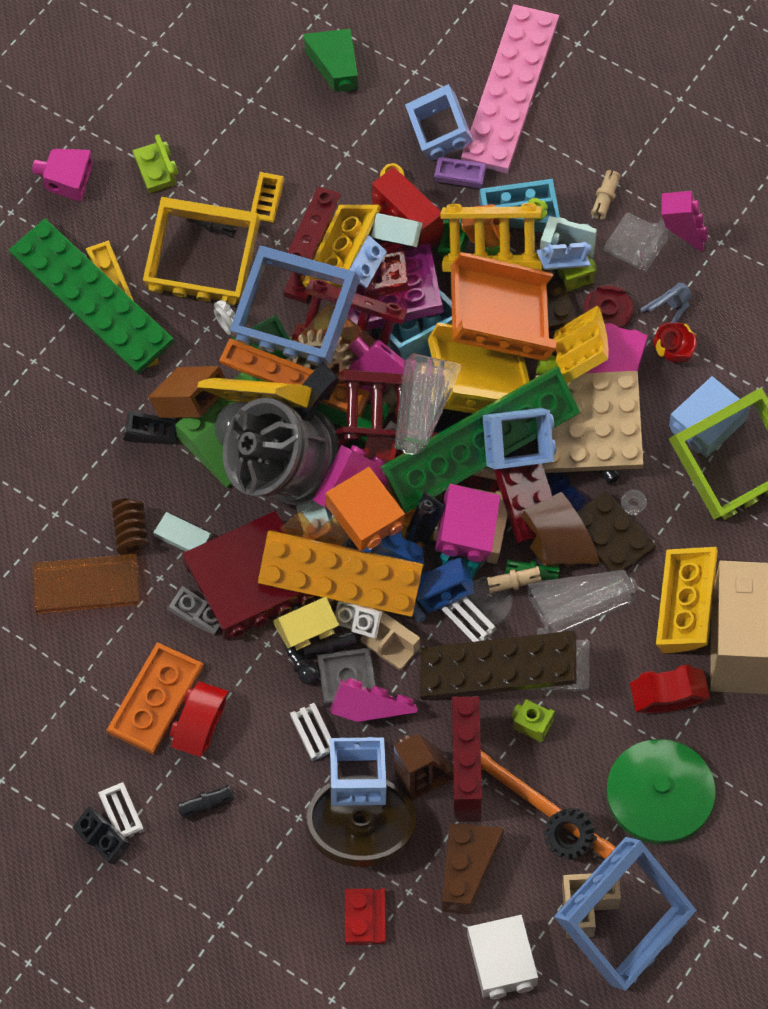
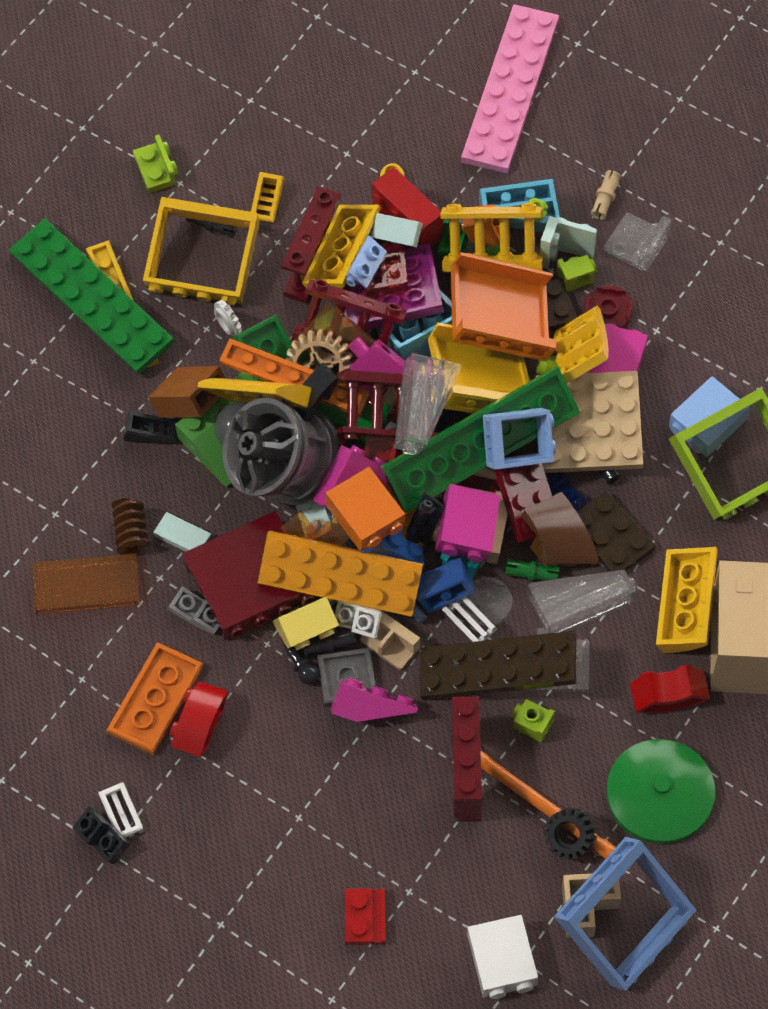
dark pink torso [32,149,93,202] -> none
black pin [177,785,234,819] -> none
medium blue window [229,245,360,365] -> none
white tile [290,703,331,761] -> none
green slope [303,29,358,92] -> none
dark brown dish [307,775,416,867] -> none
light blue window [330,737,386,806] -> none
reddish brown wedge [394,734,453,801] -> none
light blue window [405,84,473,161] -> none
medium lavender plate [434,156,486,189] -> none
reddish brown wedge [442,823,504,914] -> none
tan pin [487,566,542,594] -> none
light blue hinge [537,242,591,270] -> none
clear plate [621,489,647,515] -> none
sand blue plant [640,283,692,323] -> none
red hair [653,322,697,362] -> none
dark pink slope [661,191,708,251] -> none

